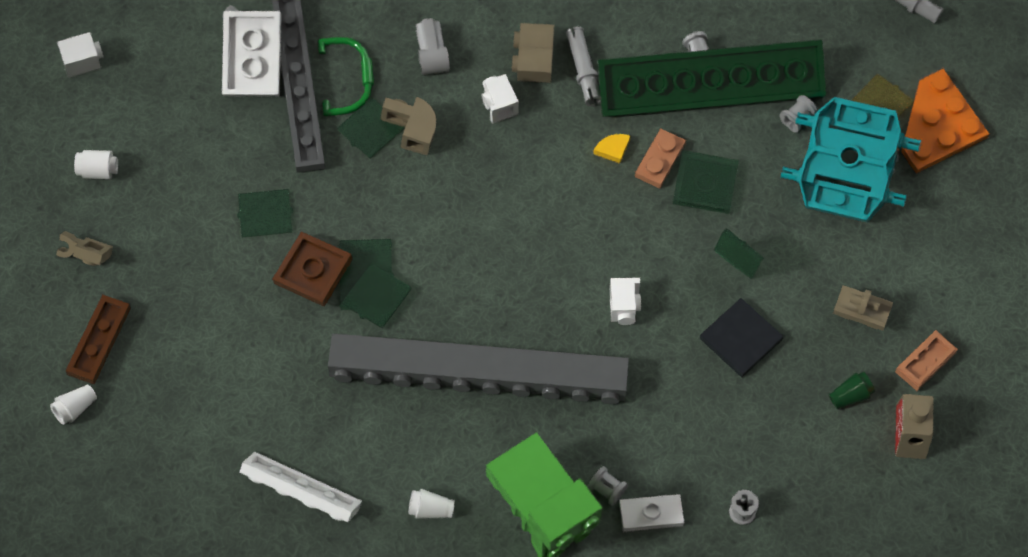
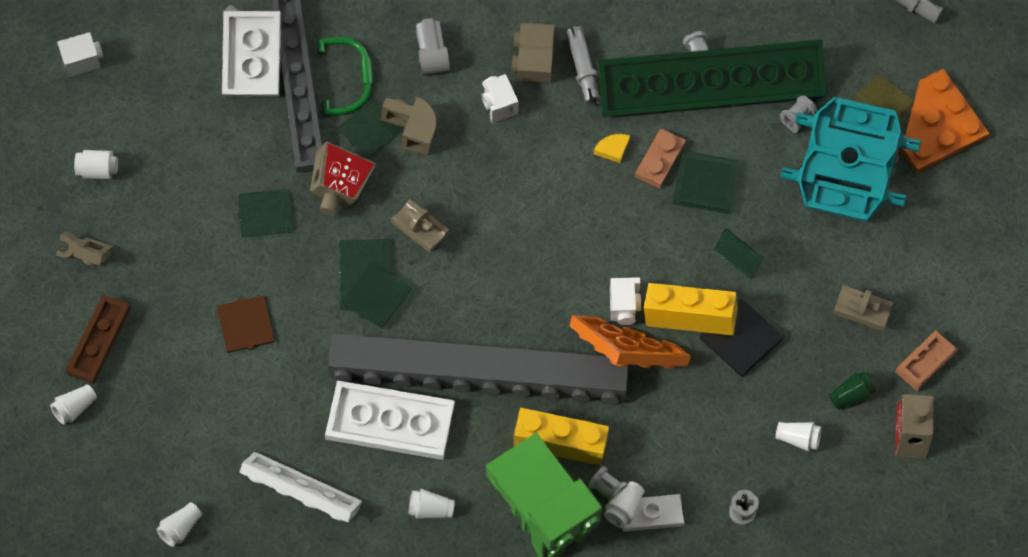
reddish brown plate [272,232,353,307] -> none
none -> white cone [157,502,202,547]
none -> reddish brown piece [217,295,275,353]
none -> torso [310,142,376,216]
none -> white plate [325,380,455,460]
none -> dark tan hips [391,199,449,253]
none -> yellow brick [513,408,609,466]
none -> orange plate [569,315,691,369]
none -> white cone [604,482,645,528]
none -> yellow brick [644,283,738,336]
none -> white cone [776,422,822,452]

